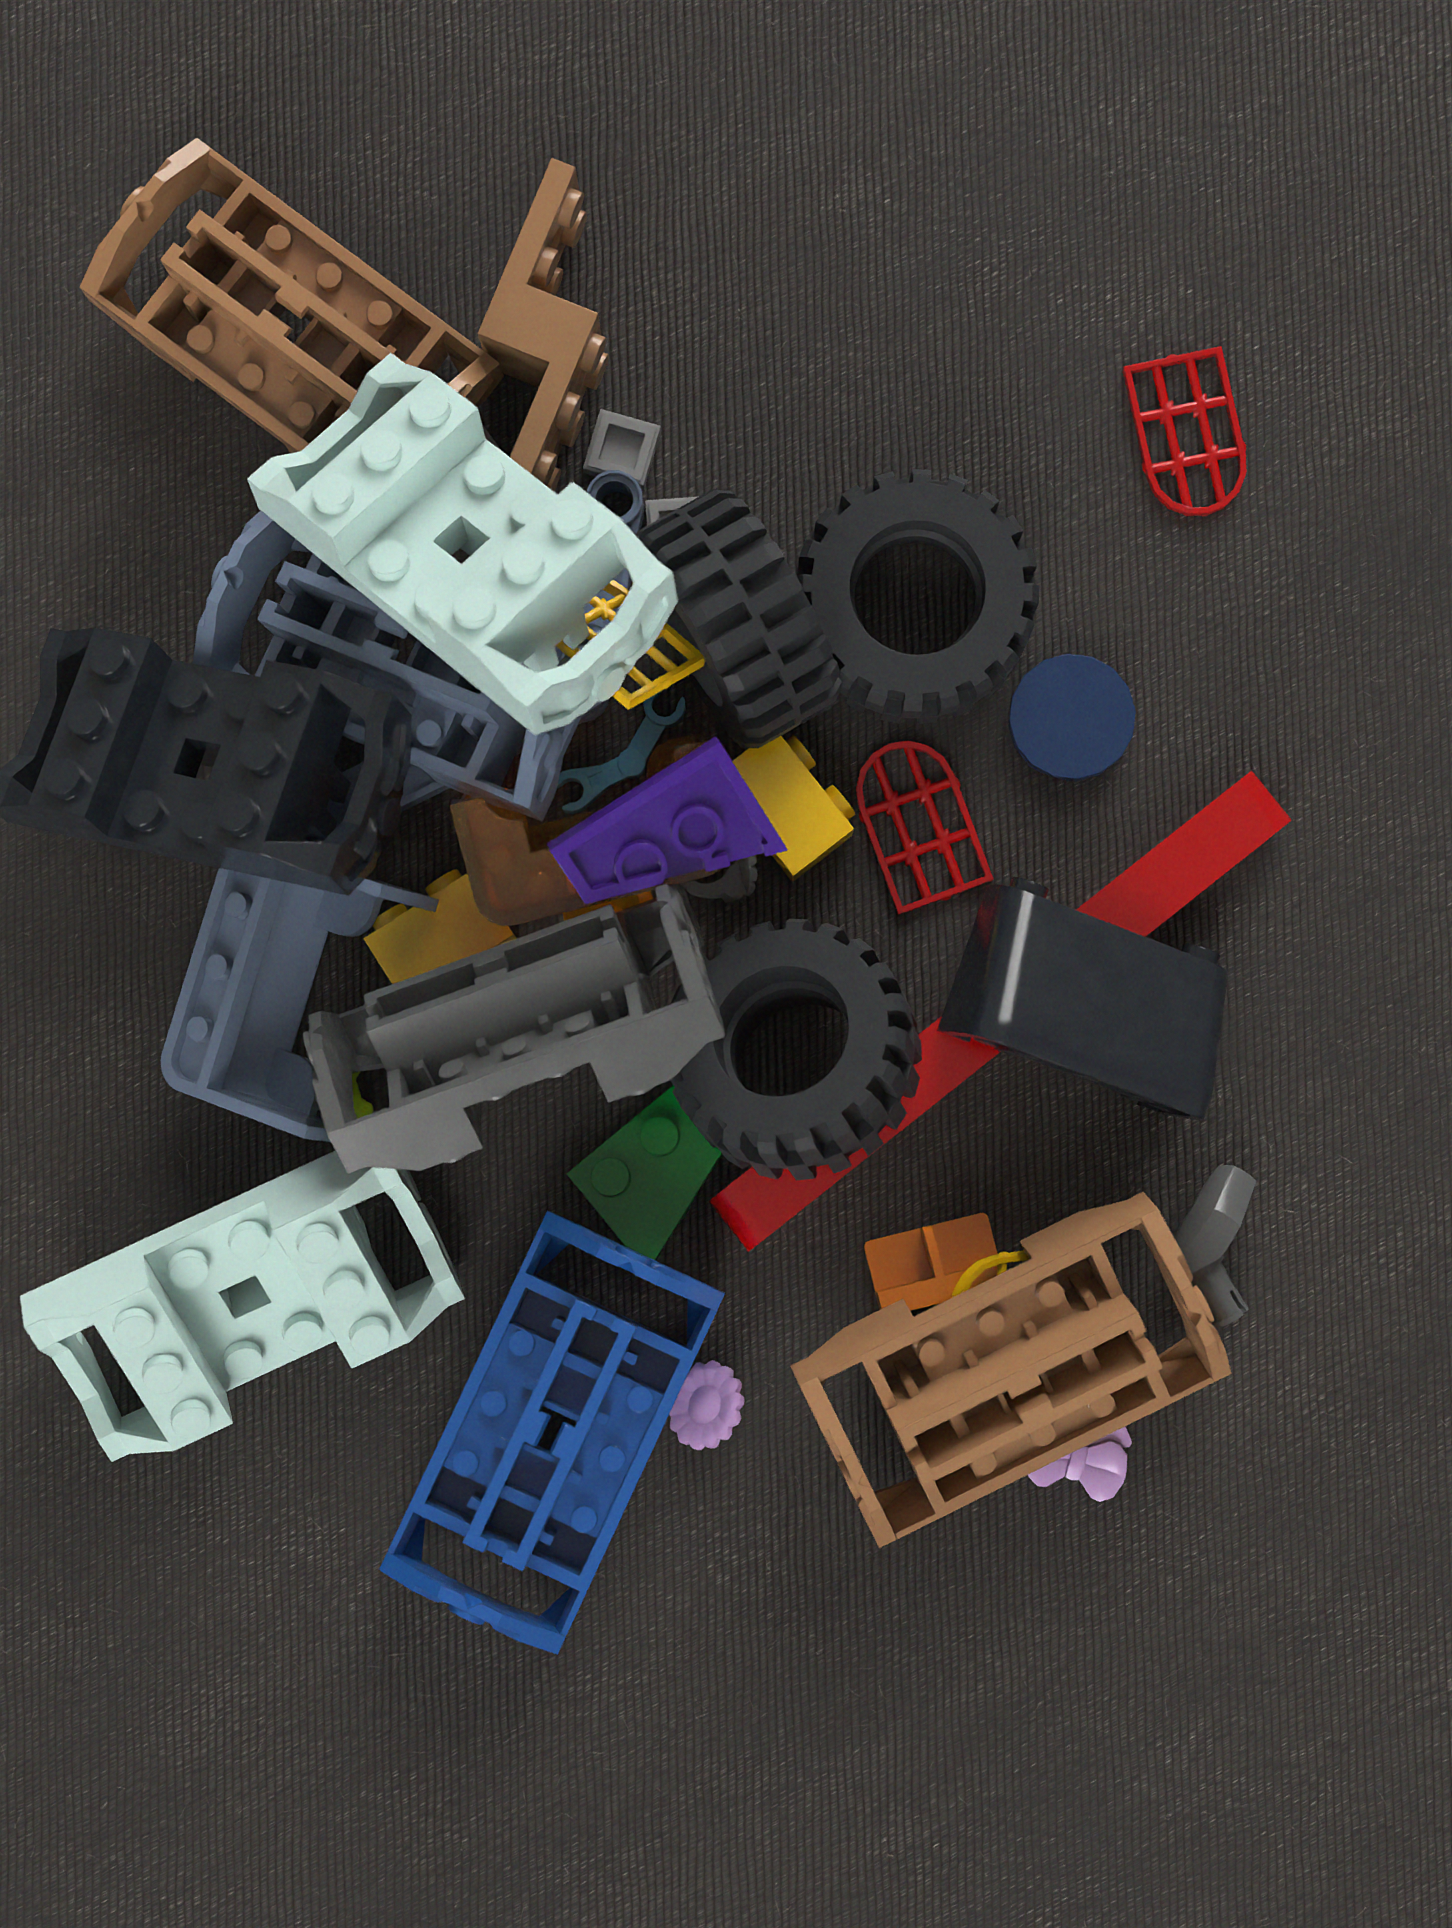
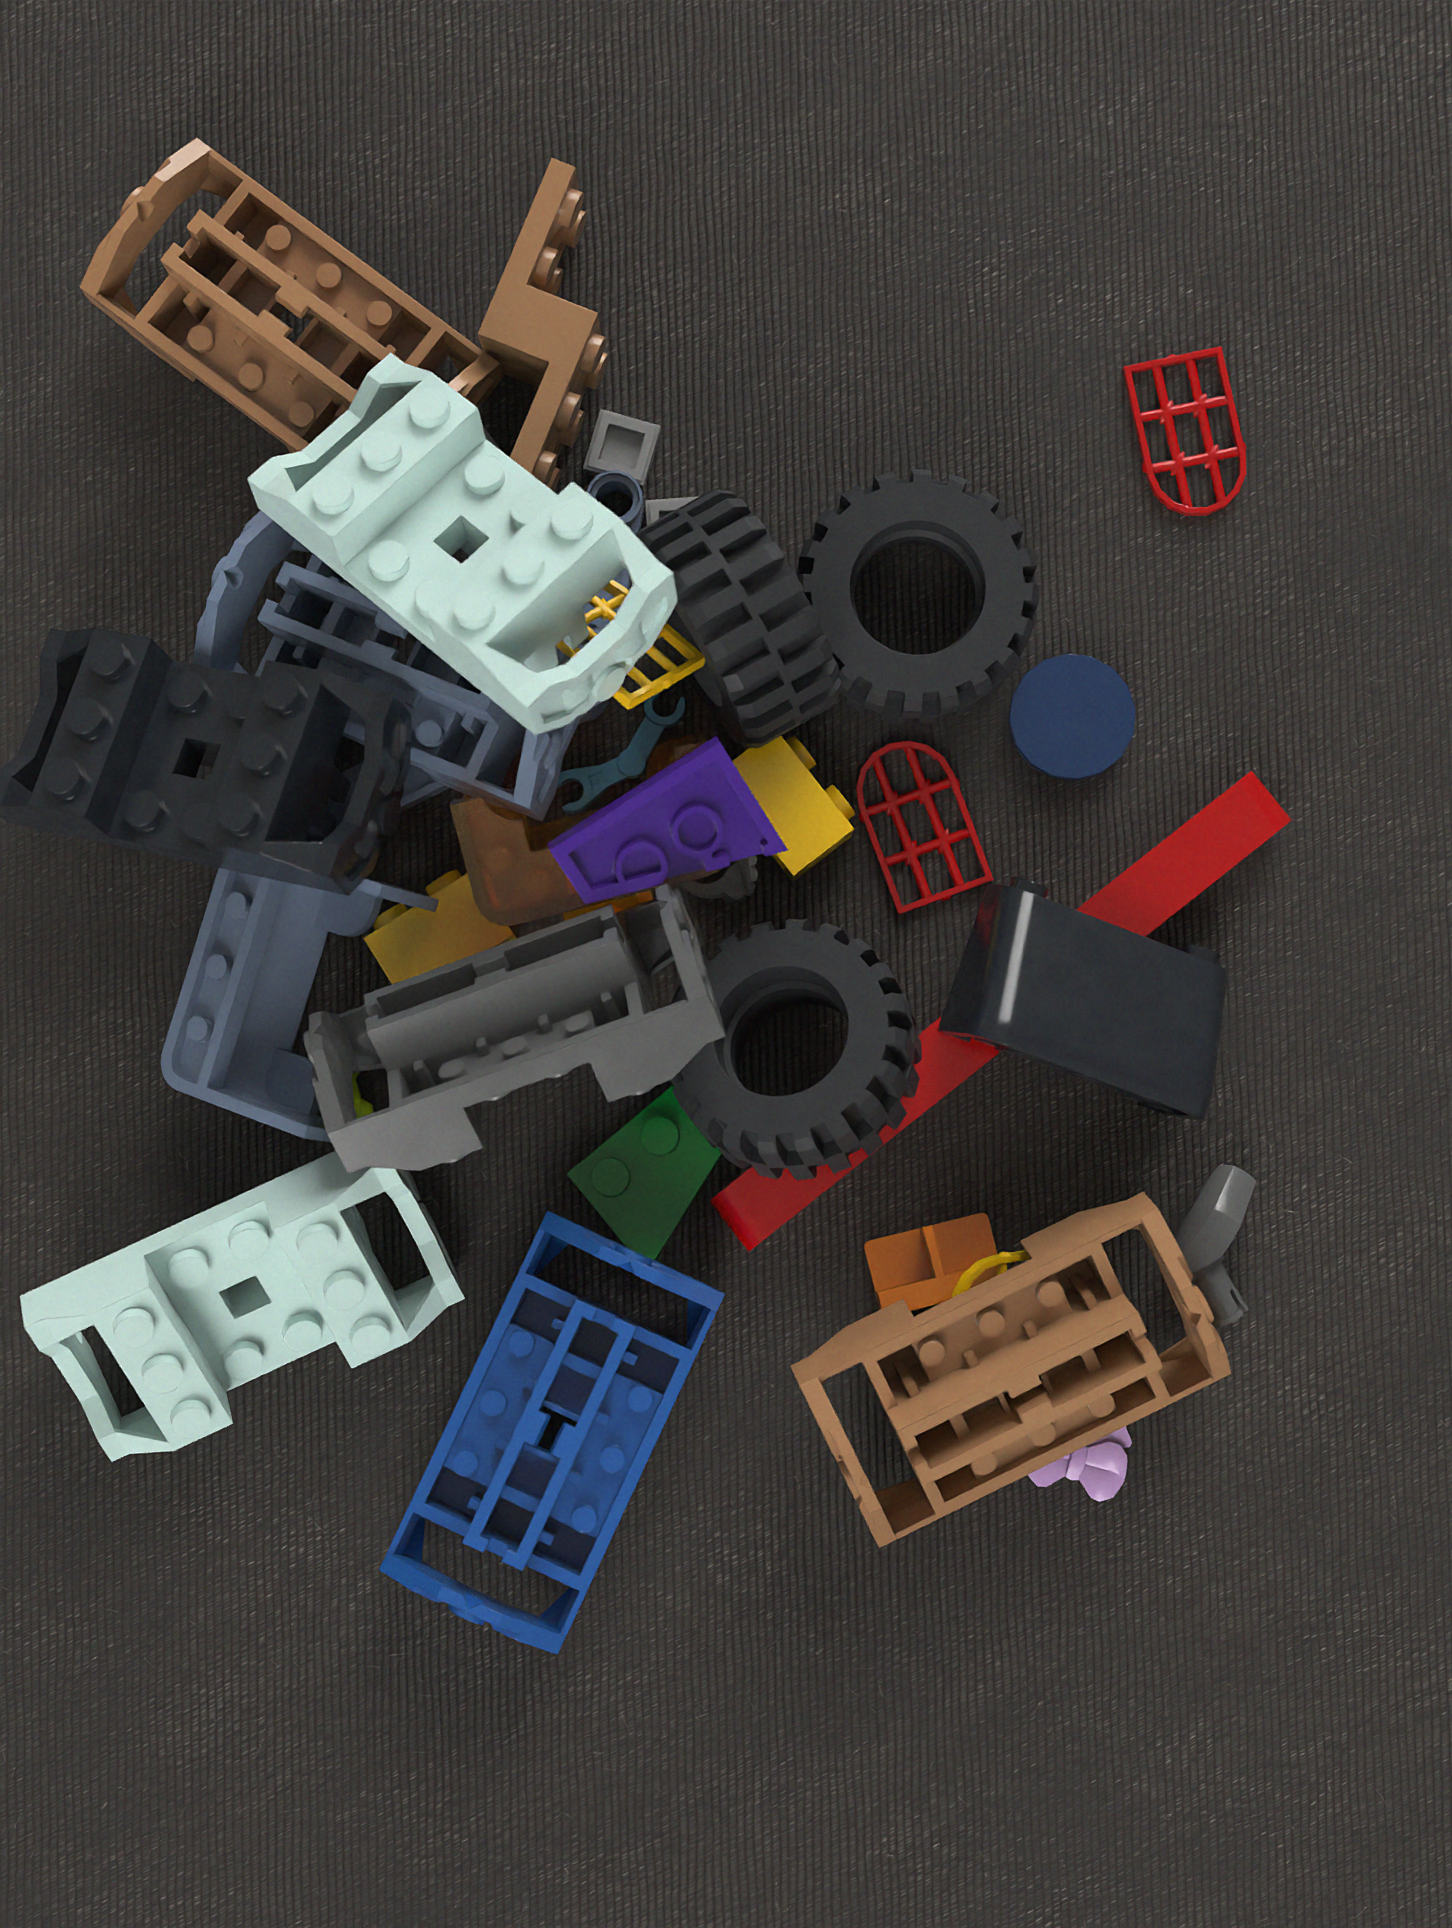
lavender piece [669,1360,744,1450] -> none

